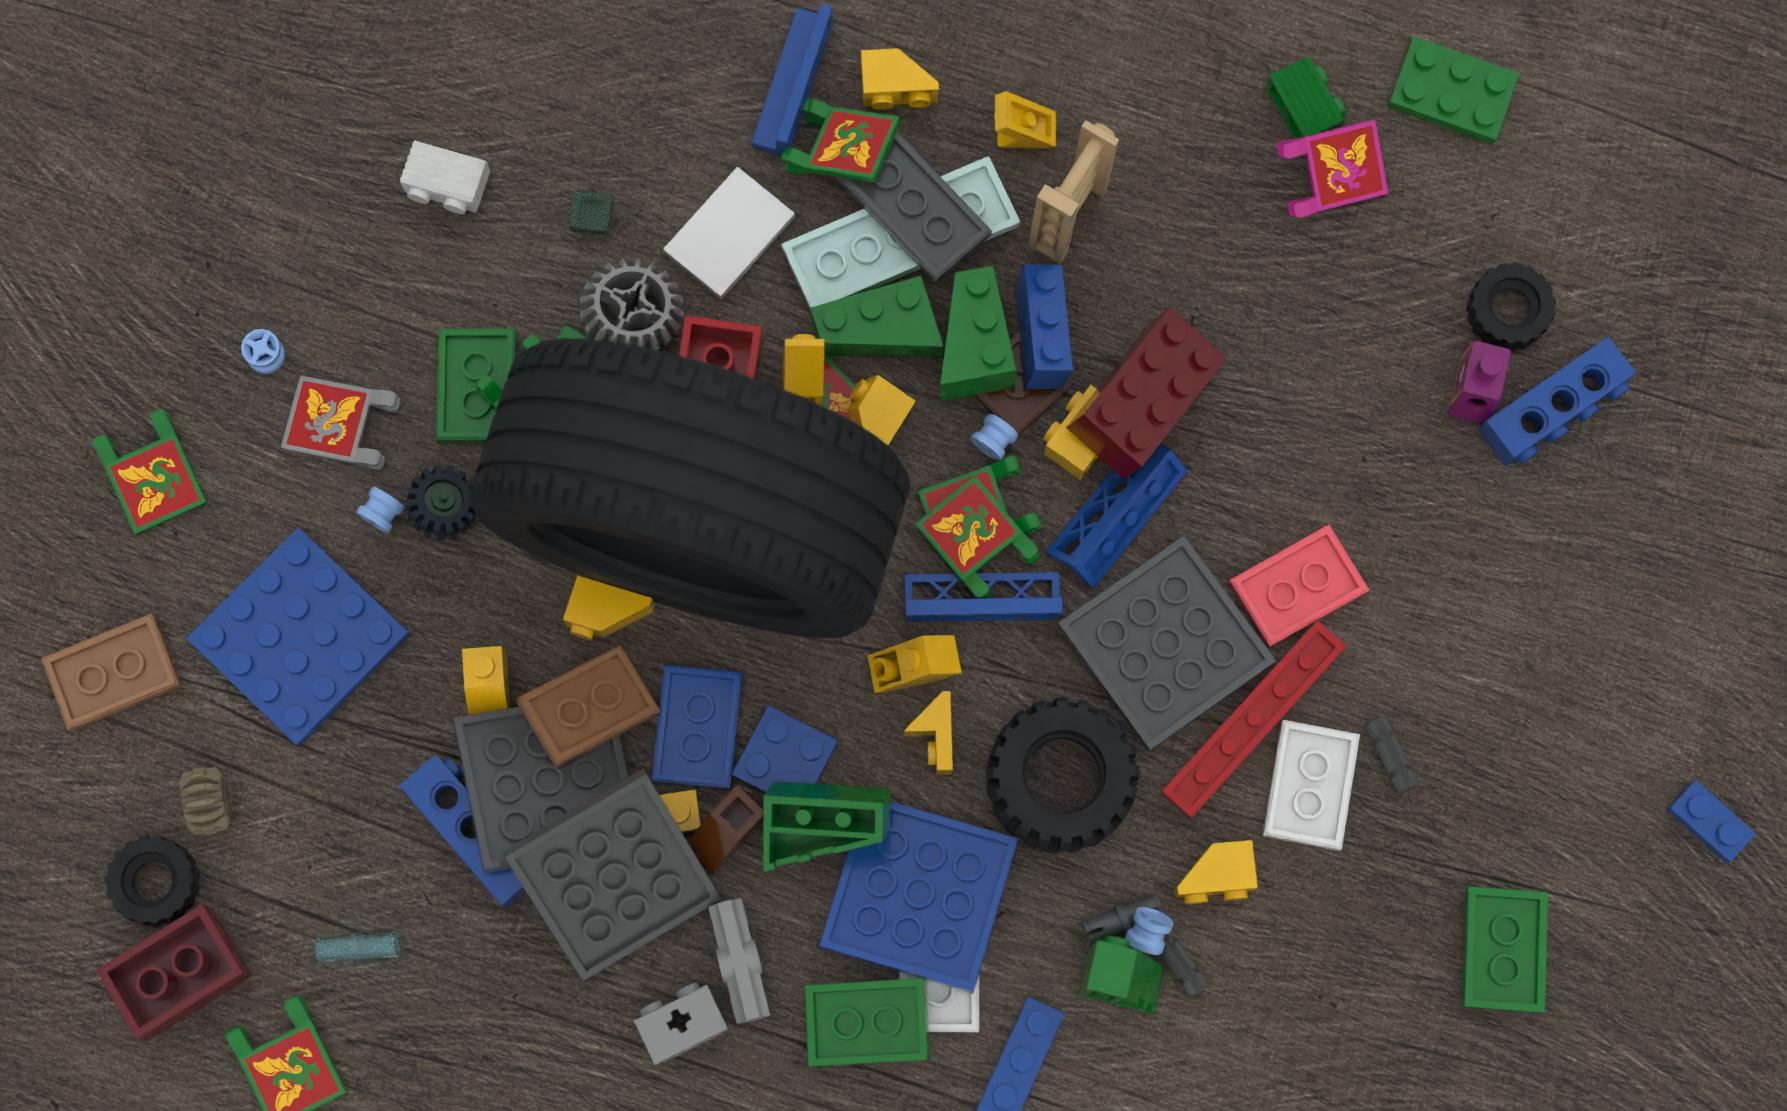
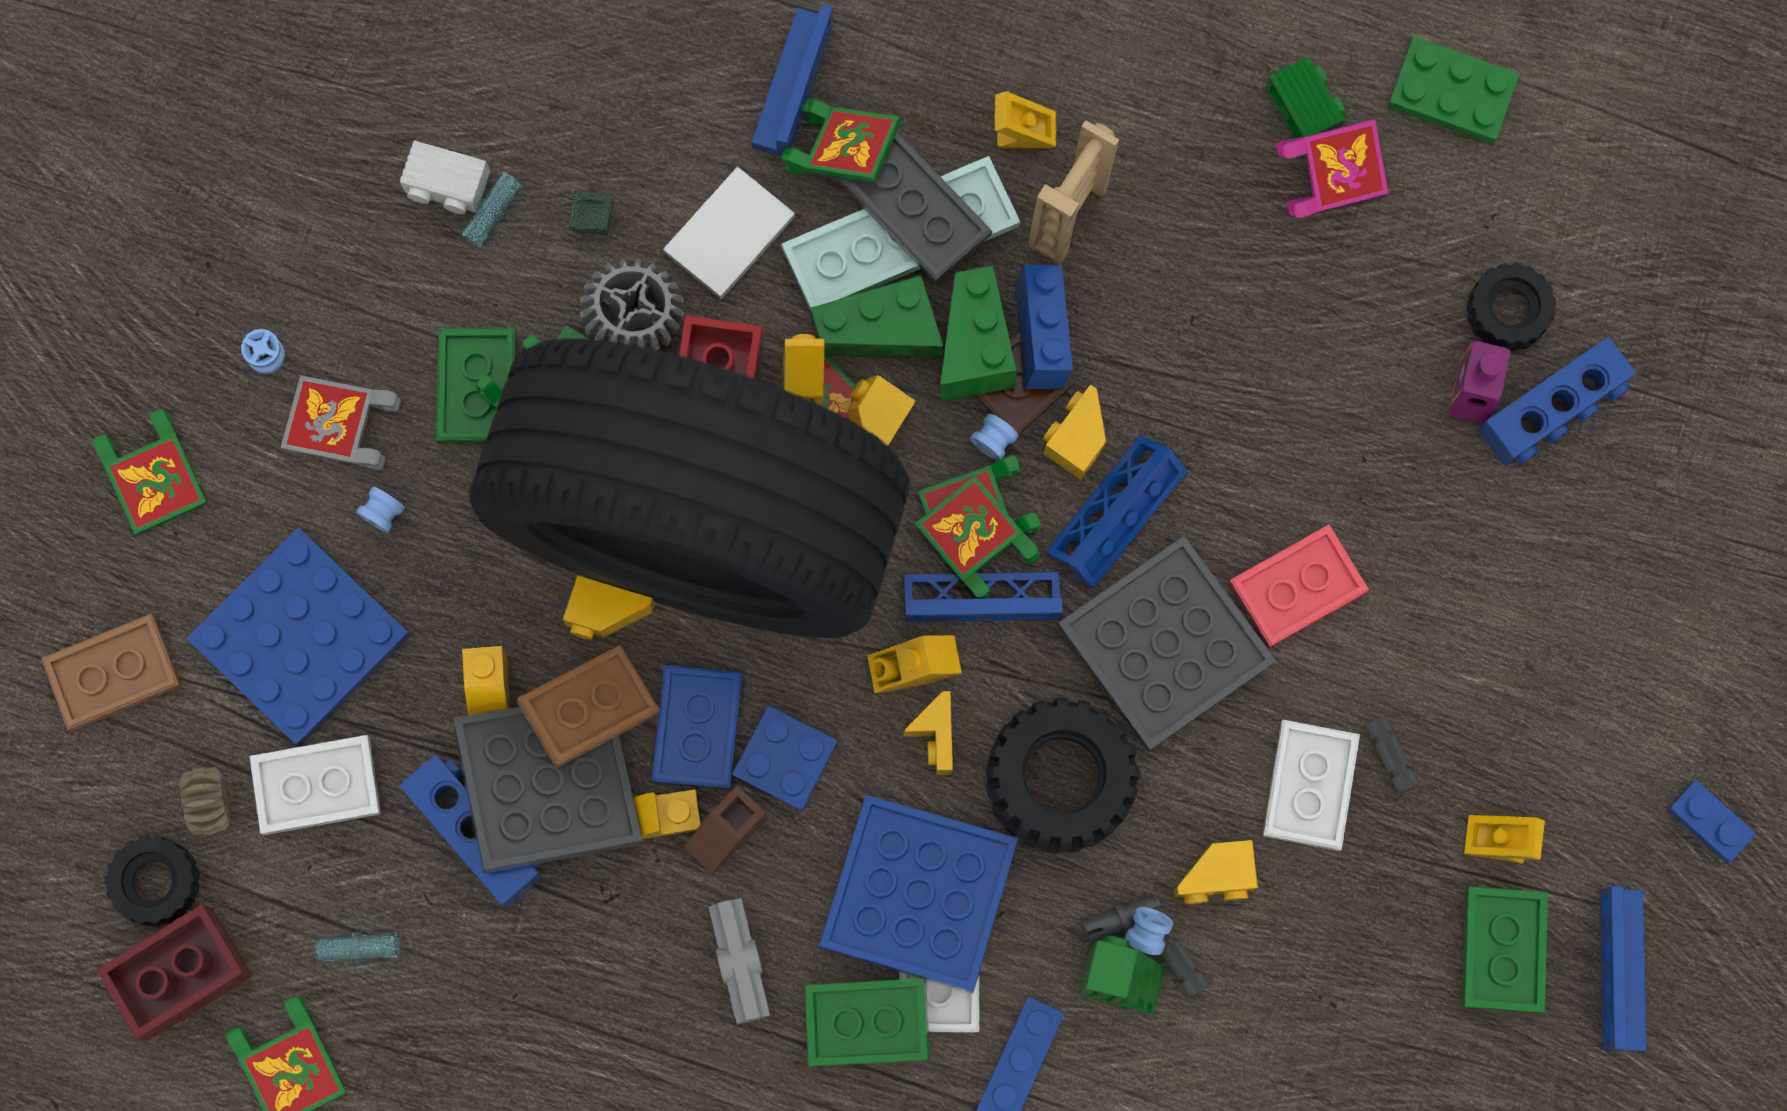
black wheel [406,465,476,541] -> none
dark grey plate [502,769,721,981] -> none
light grey brick [634,982,729,1066] -> none
green wedge [763,781,891,872] -> none
yellow slope [861,48,939,110] -> none
dark red brick [1066,308,1227,479] -> none
red plate [1161,620,1347,819] -> none
none -> white plate [250,735,381,835]
none -> clear light blue pin [460,172,522,248]
none -> yellow slope [1464,815,1545,863]
none -> blue fence [1599,886,1646,1051]

